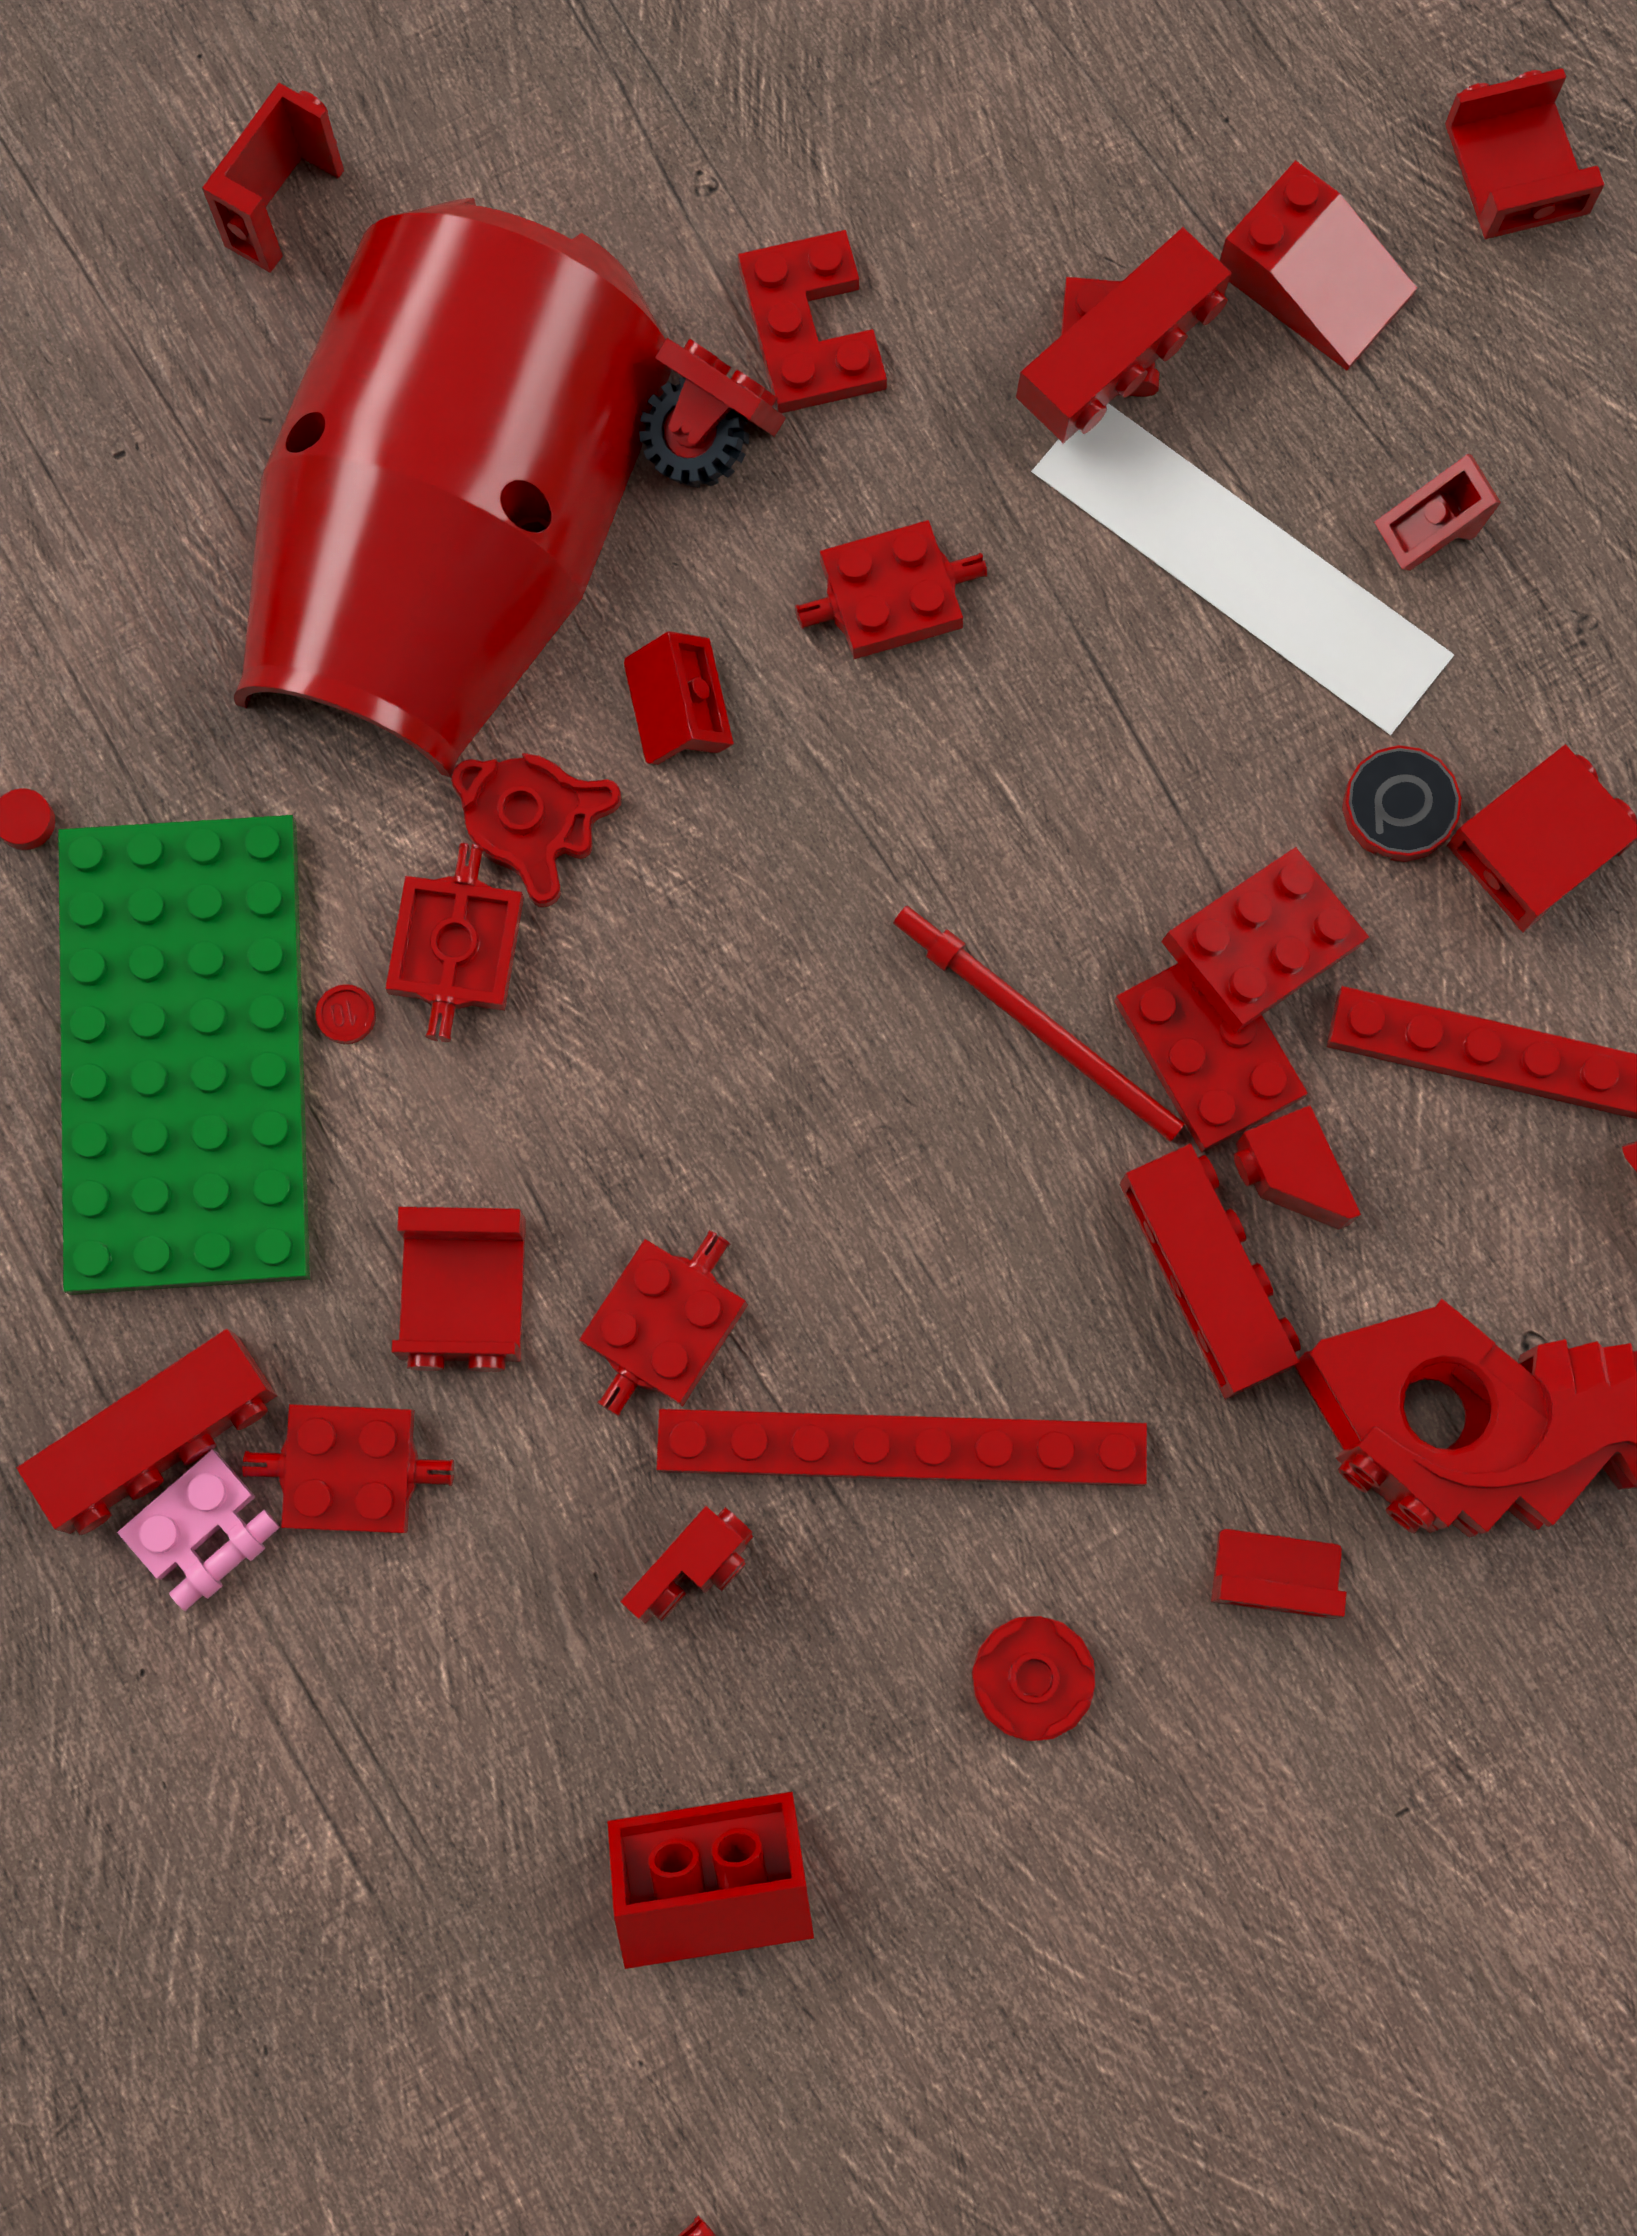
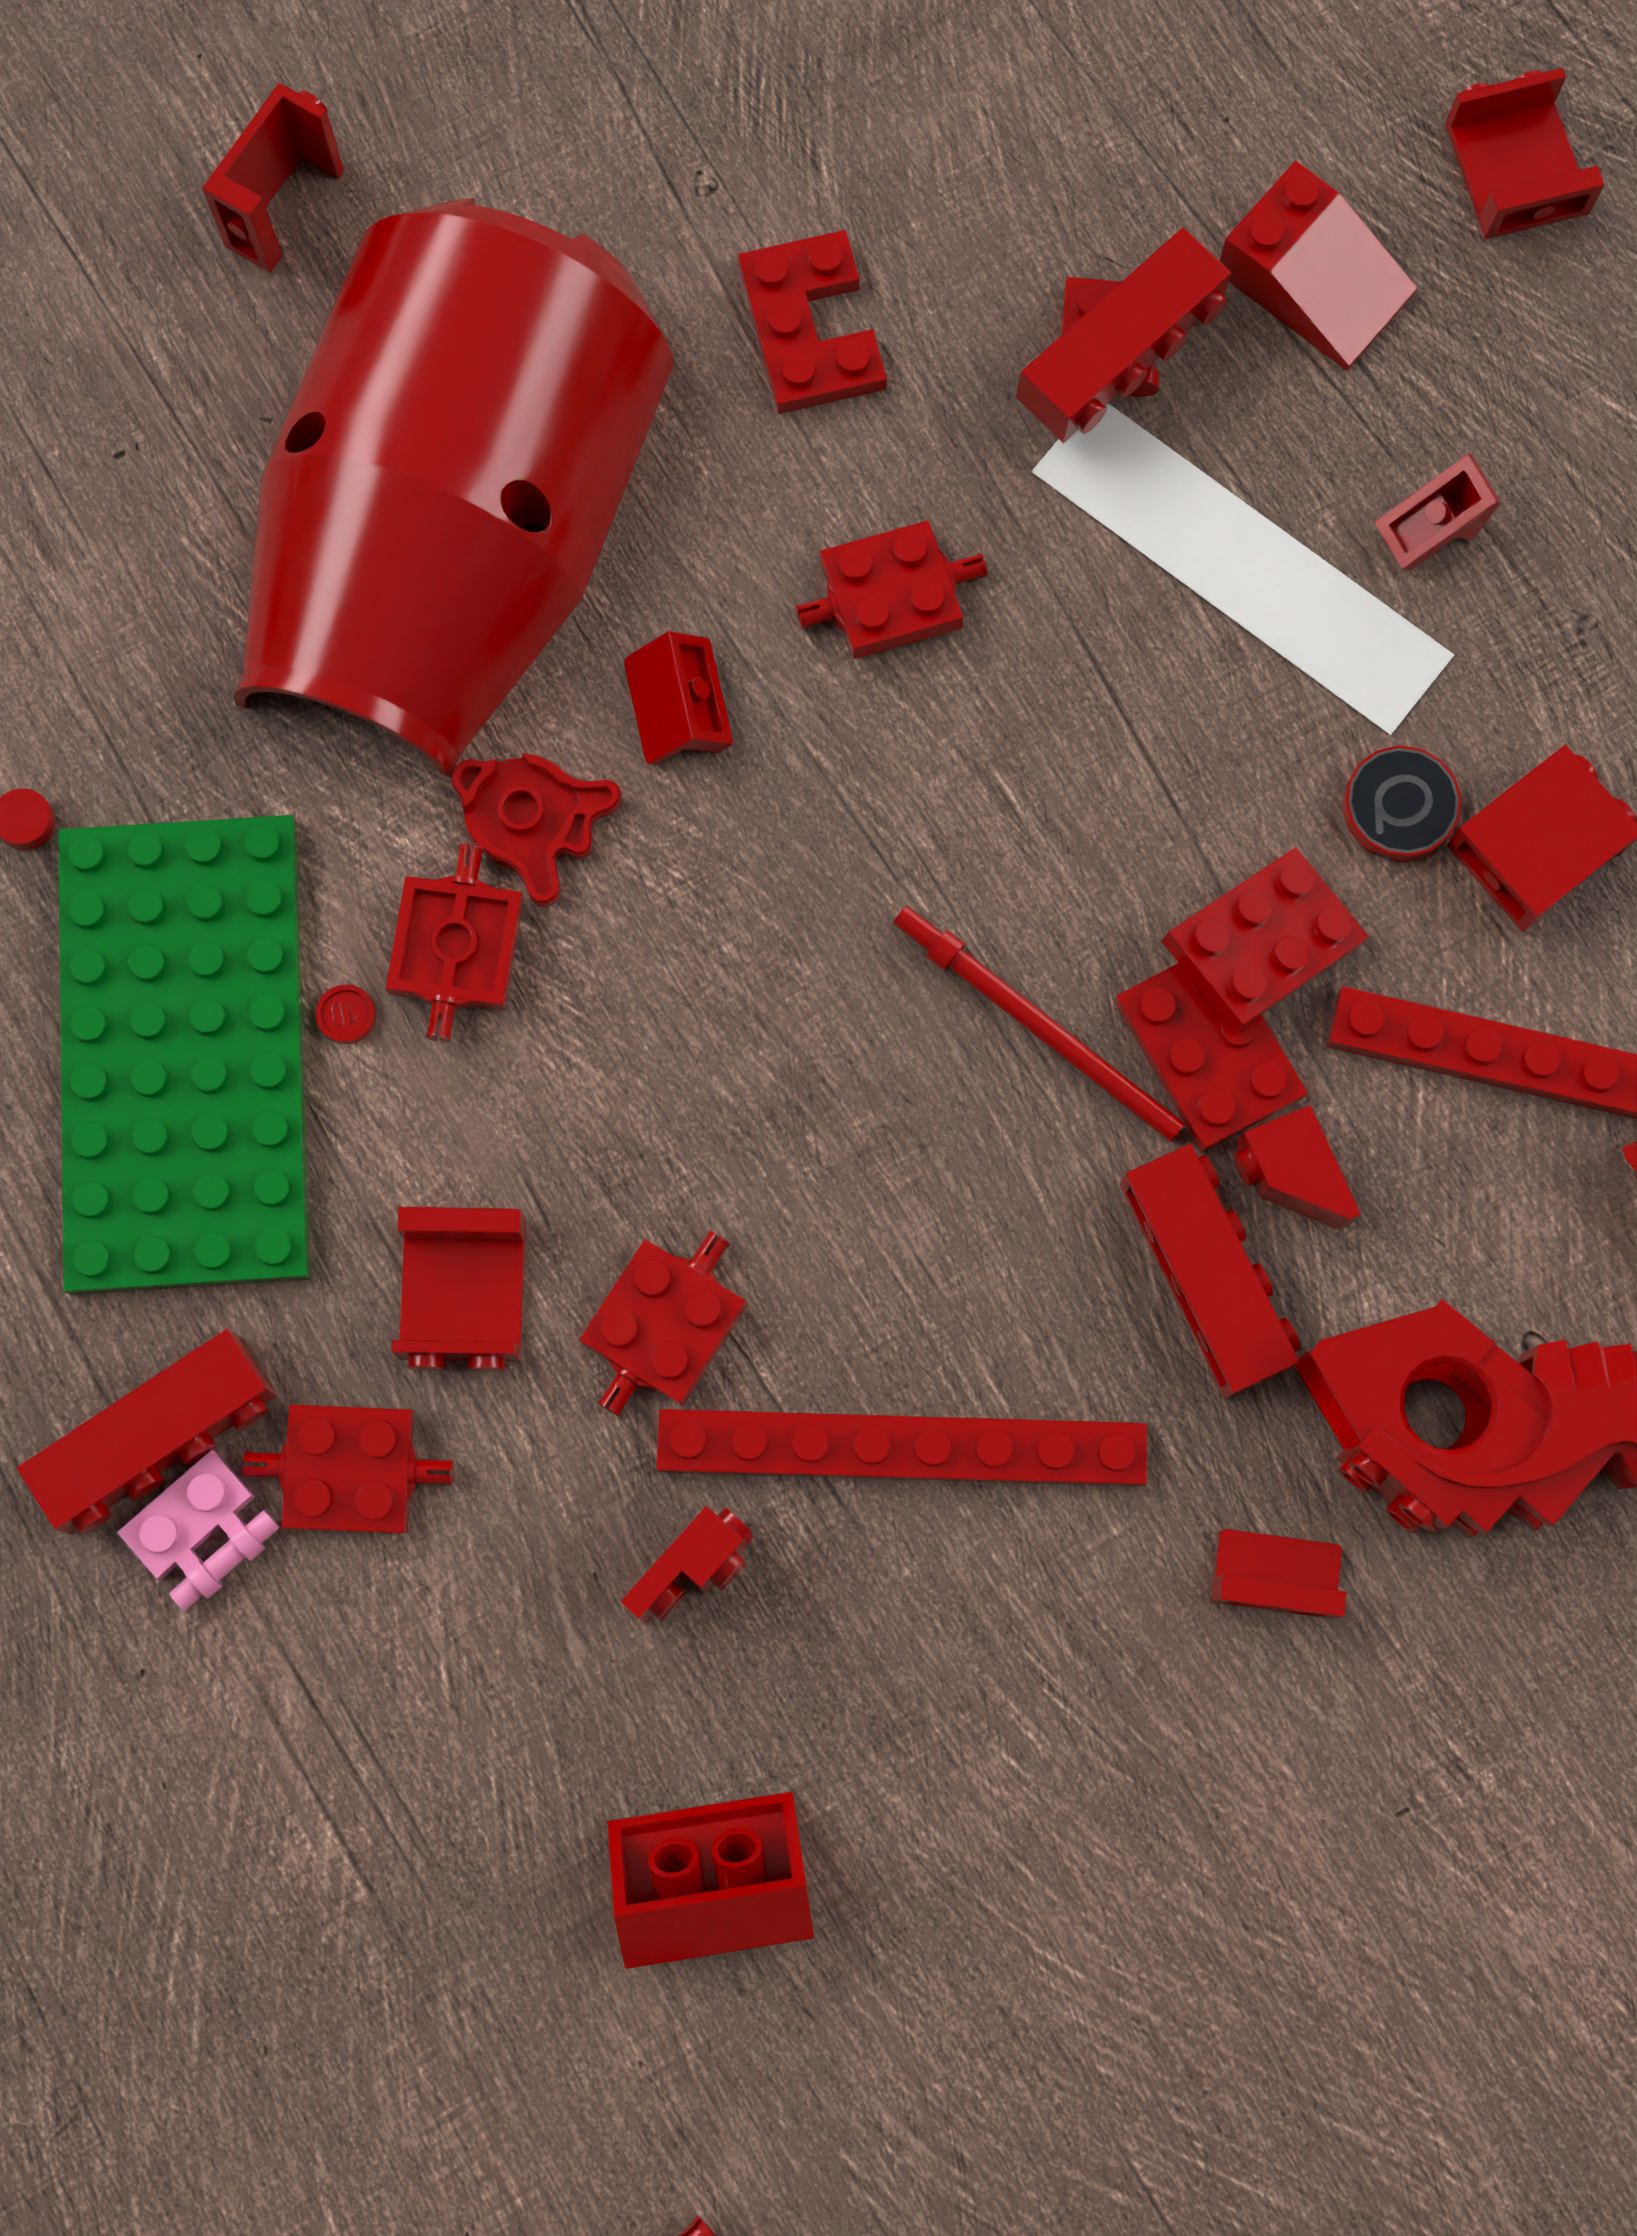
plate [639,338,786,488] -> none
red tile [972,1616,1095,1741] -> none

